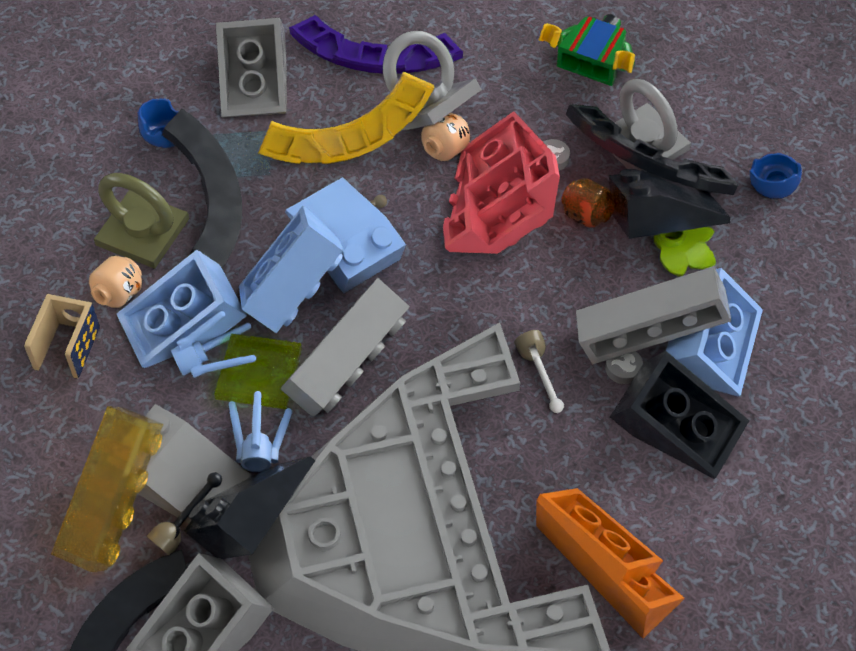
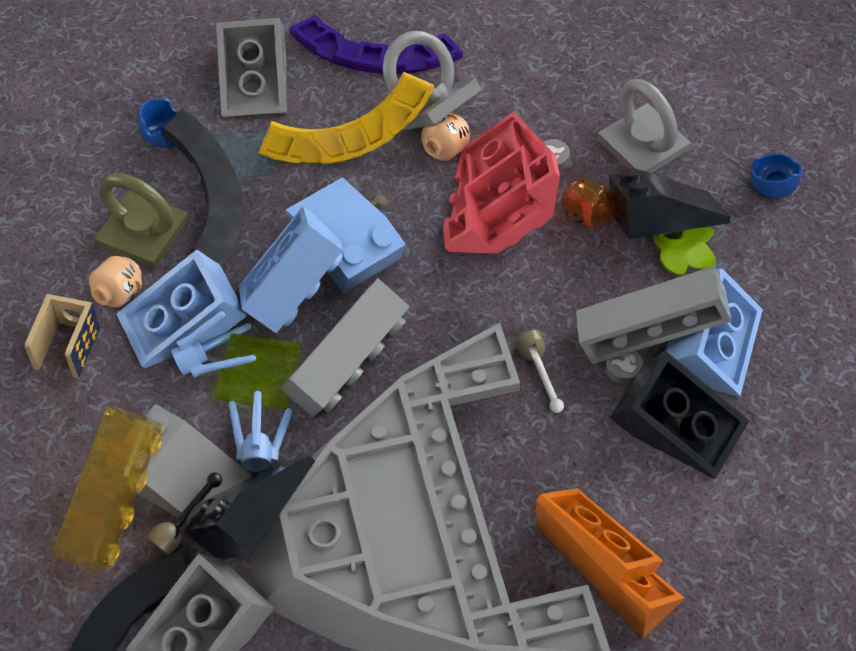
torso [538,14,635,86] -> none
black tile [566,104,738,195] -> none

